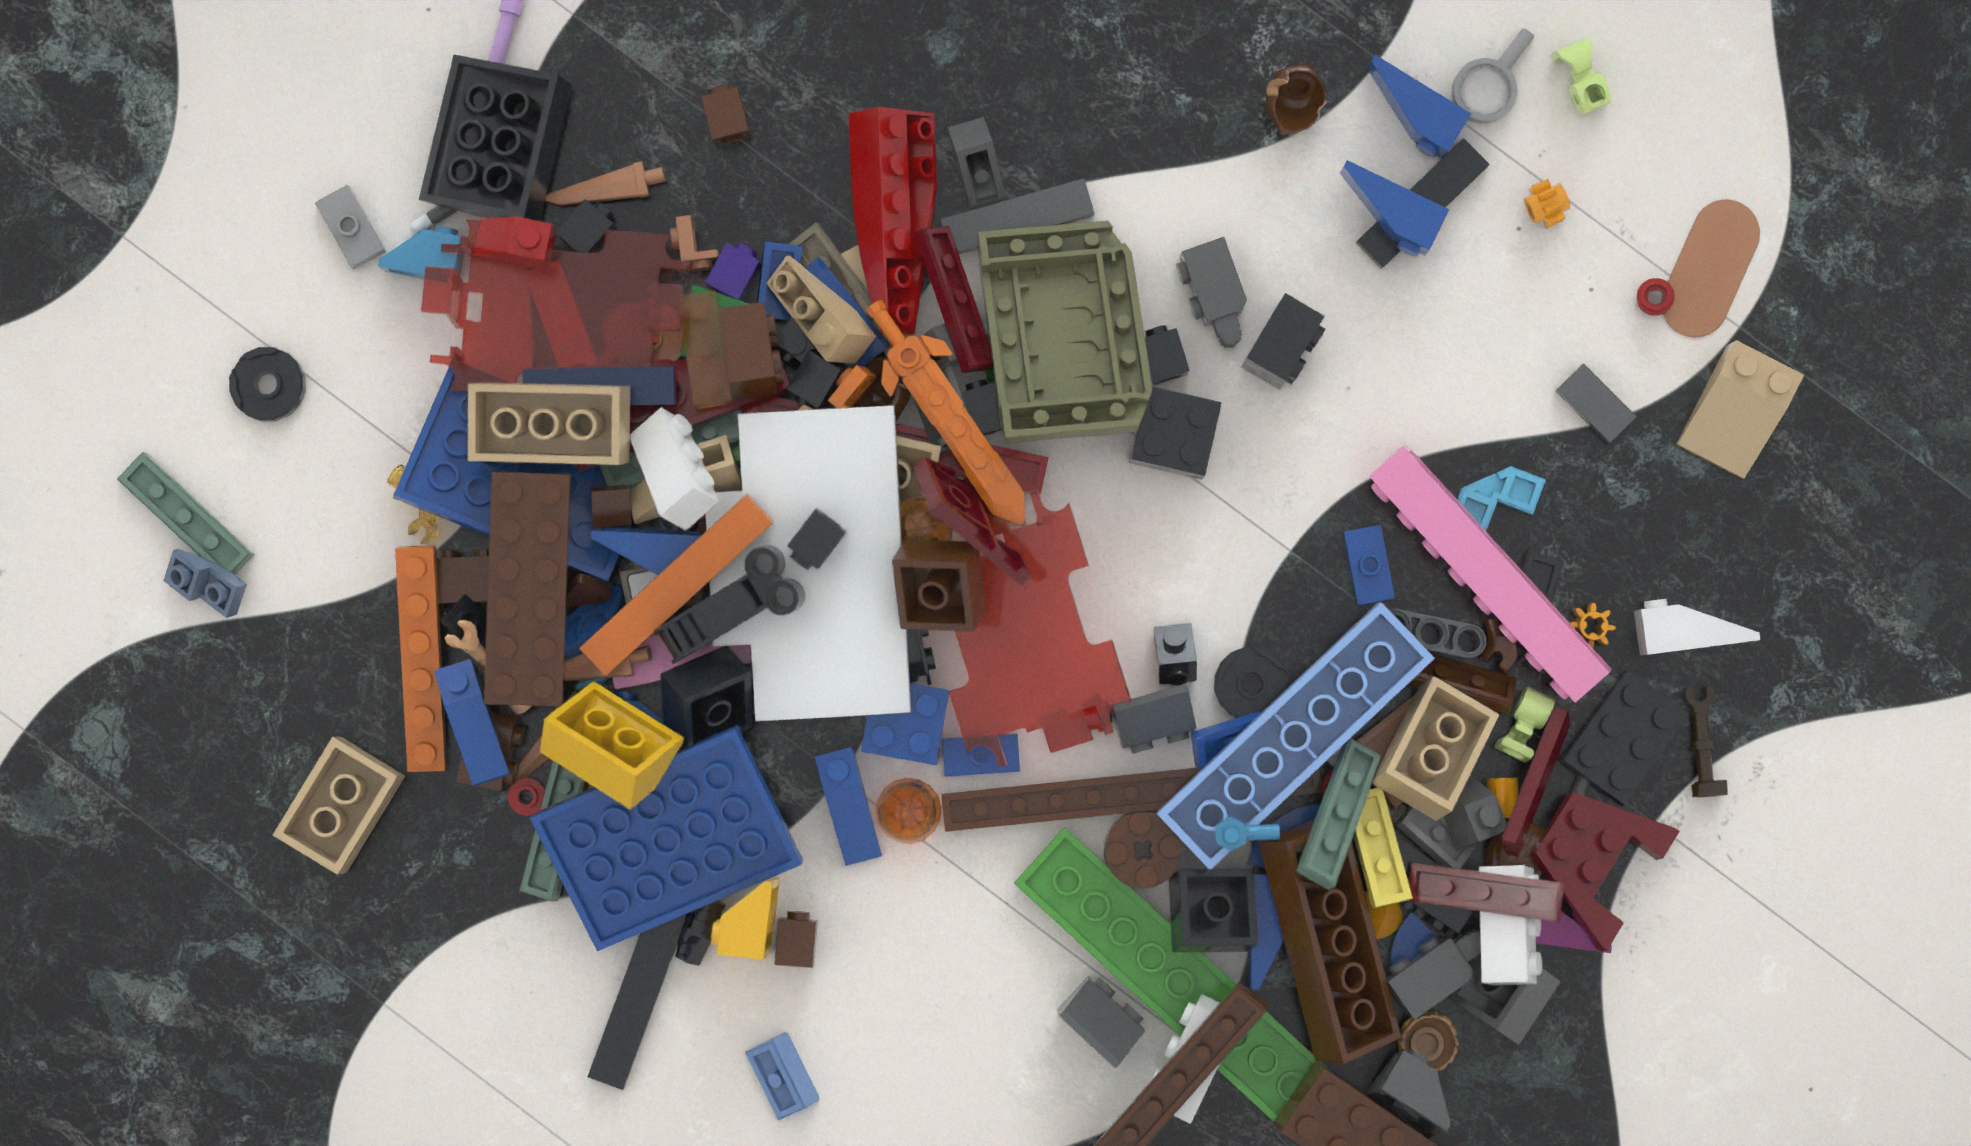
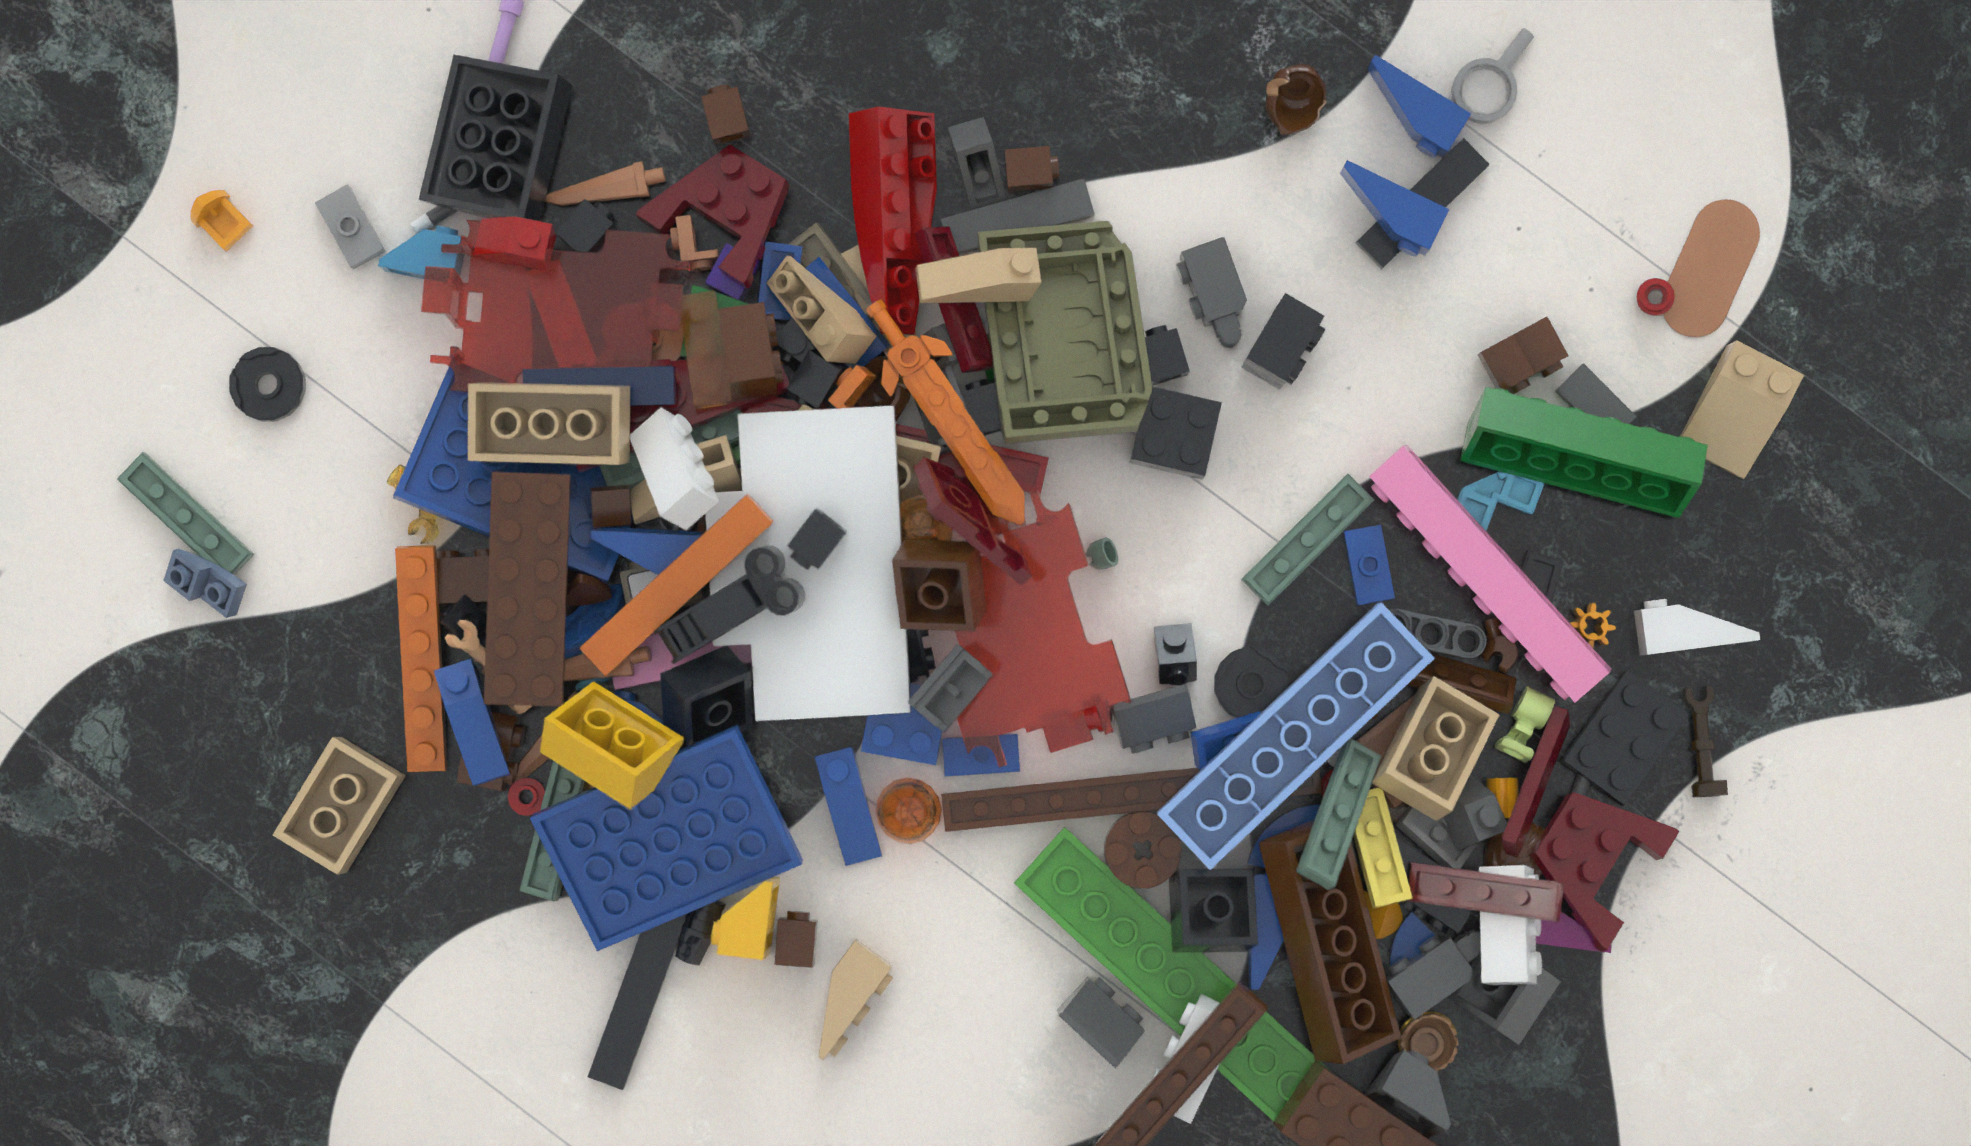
medium blue slope [745,1032,819,1120] -> none
dark azure piece [1215,816,1280,852] -> none
light orange gear [1524,179,1570,228] -> none
yellowish green leg [1551,38,1611,115] -> none
none -> light orange tile [190,190,254,251]
none -> dark red wing [635,145,790,290]
none -> tan slope [819,939,894,1060]
none -> dark grey hinge [908,644,994,733]
none -> tan slope [916,248,1041,303]
none -> reddish brown brick [1004,146,1059,193]
none -> sand green hinge [1086,537,1118,570]
none -> sand green tile [1241,474,1374,606]
none -> green brick [1460,387,1708,518]
none -> reddish brown brick [1477,317,1569,394]

